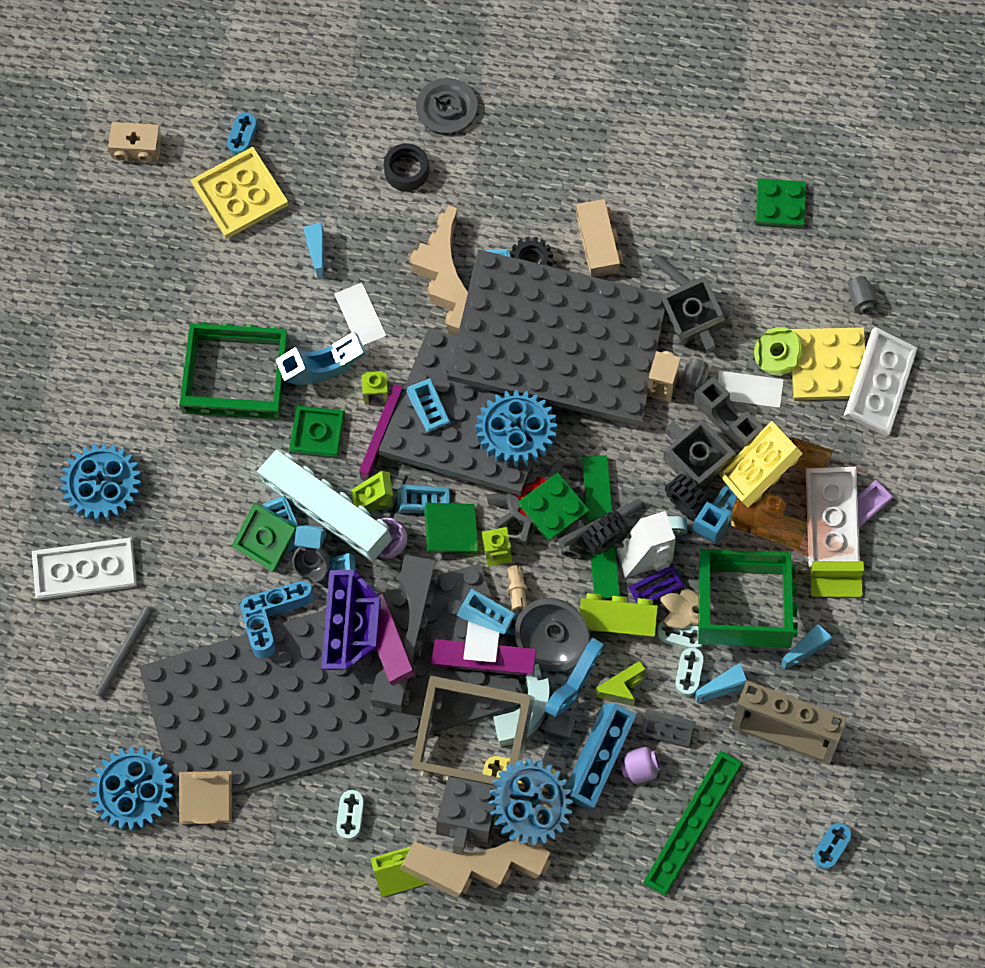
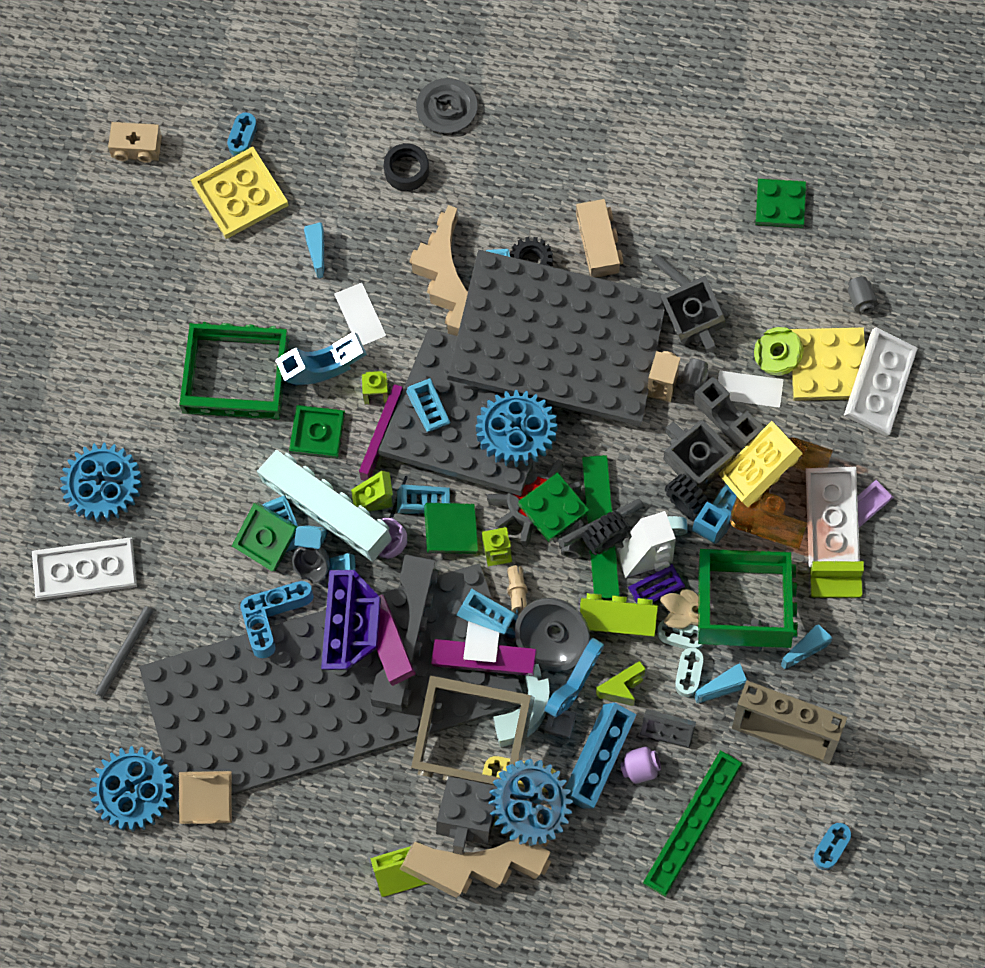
light aqua beam [336,790,364,841] -> none

